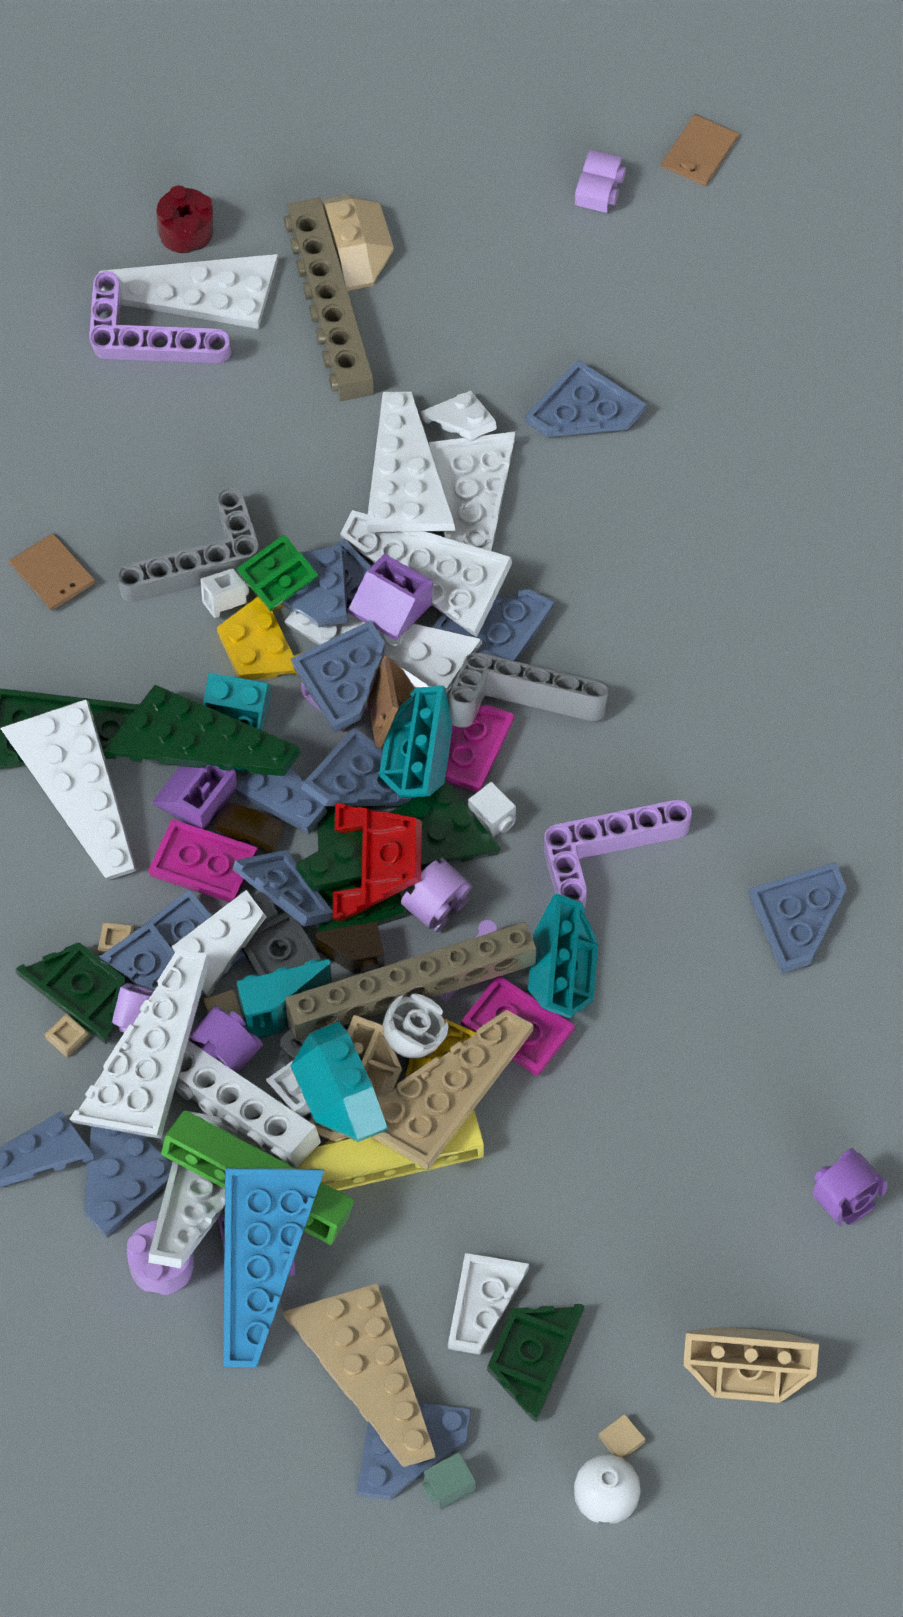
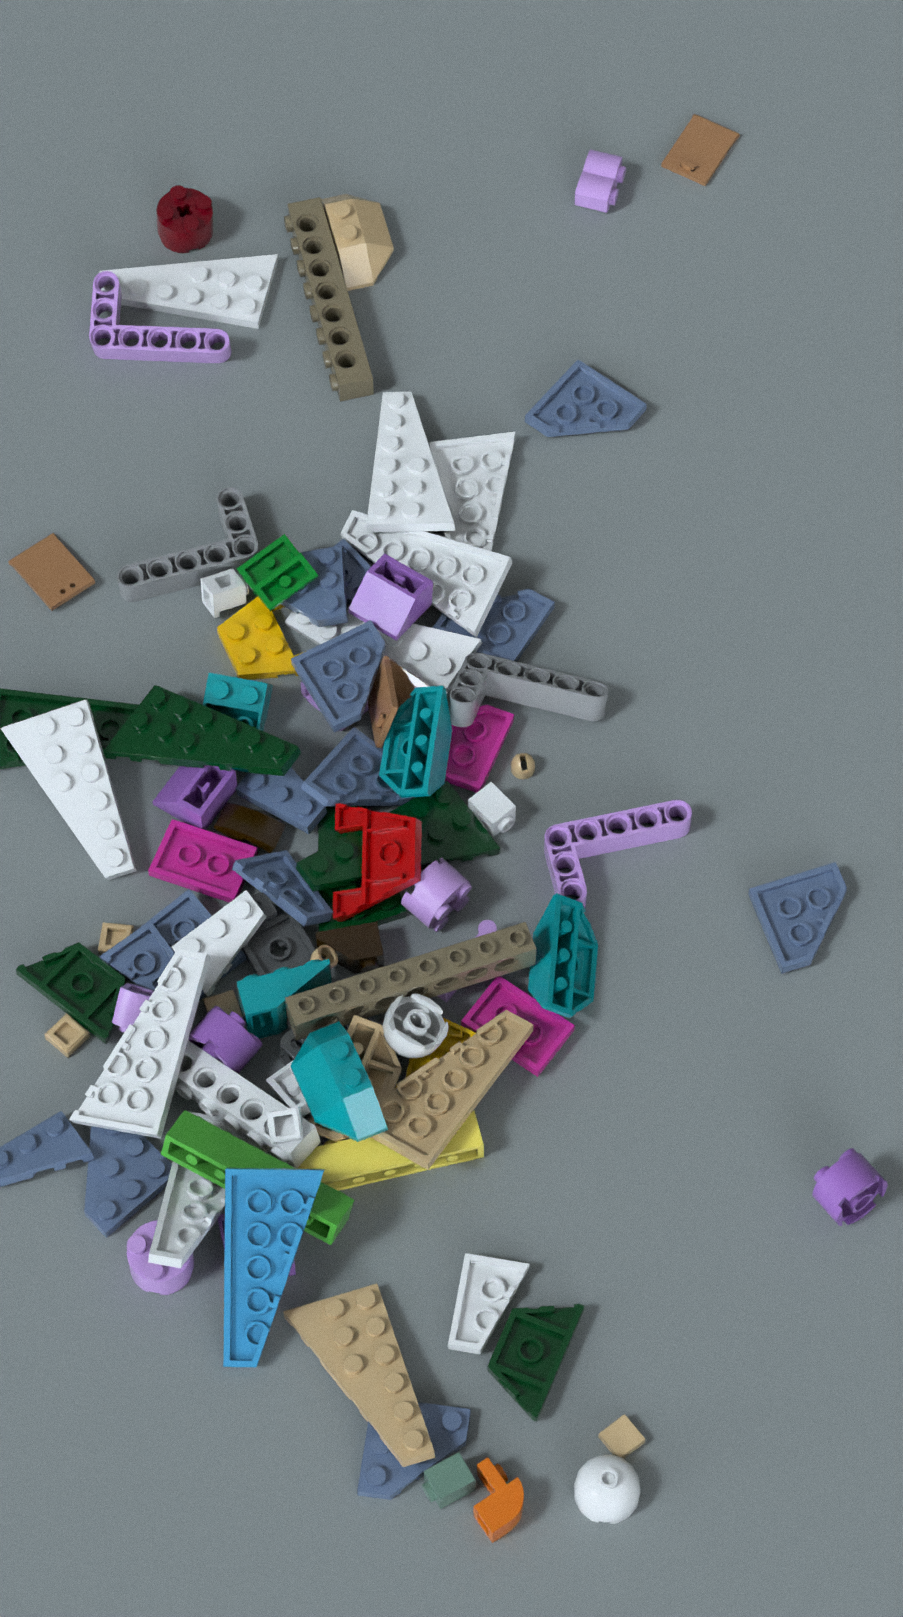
white wing [421,391,497,440] -> none
tan wedge [683,1326,819,1403] -> none
none -> white slope [266,1107,303,1144]
none -> tan hinge [310,945,338,969]
none -> orange brick [473,1457,524,1543]
none -> tan hinge [511,753,535,780]

